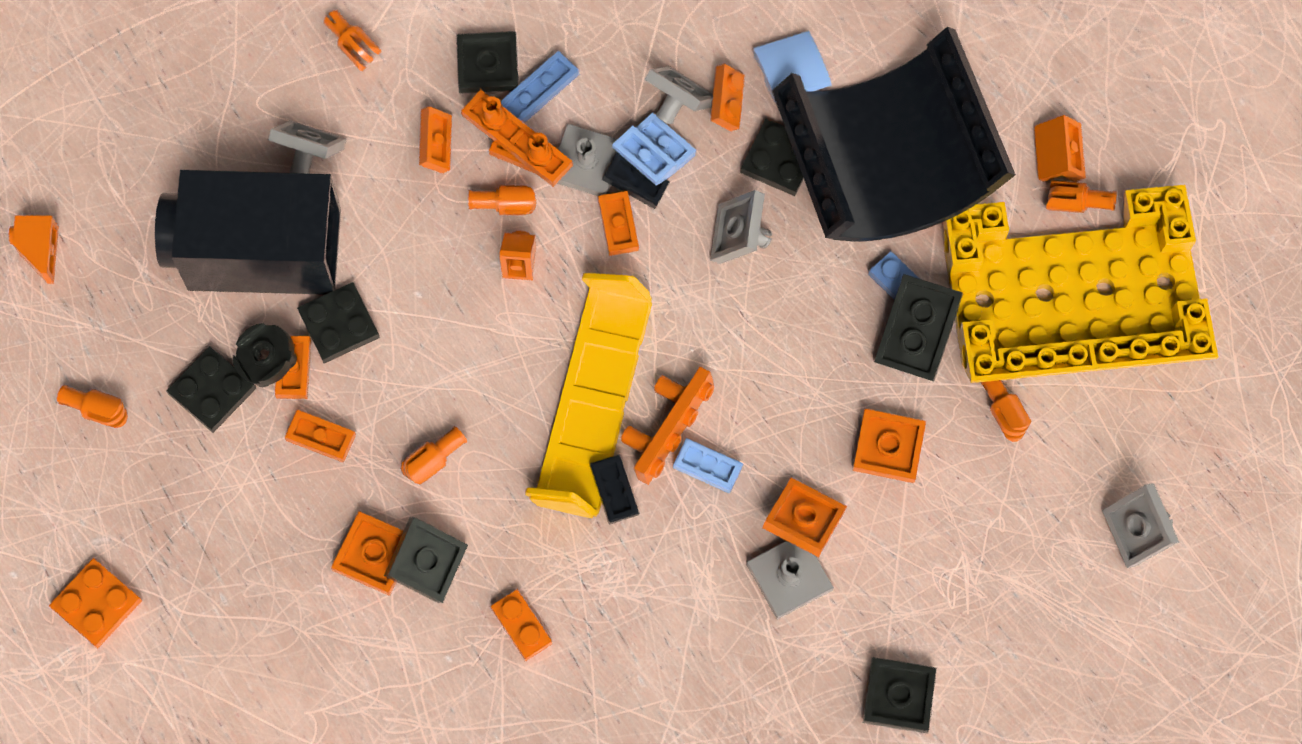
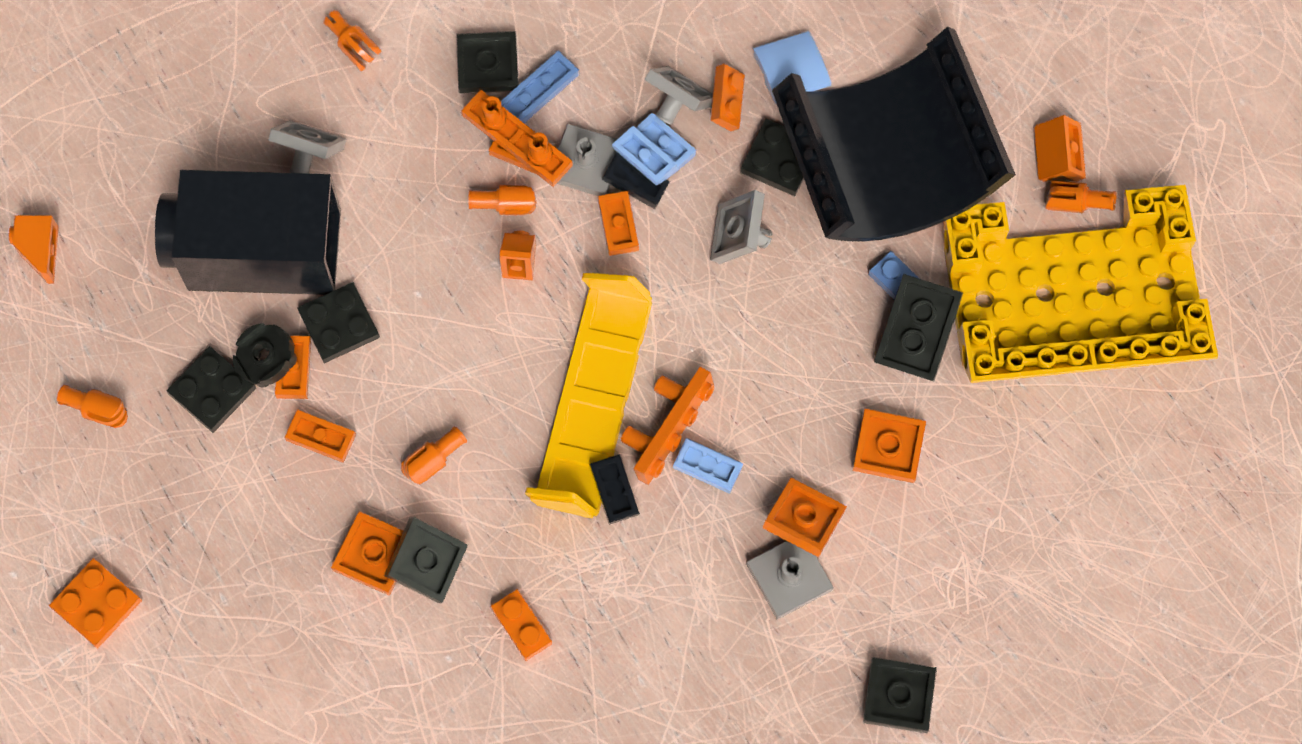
orange plate [419,106,452,173] -> none
orange arm [980,380,1032,442] -> none
light grey tile [1102,483,1179,568] -> none

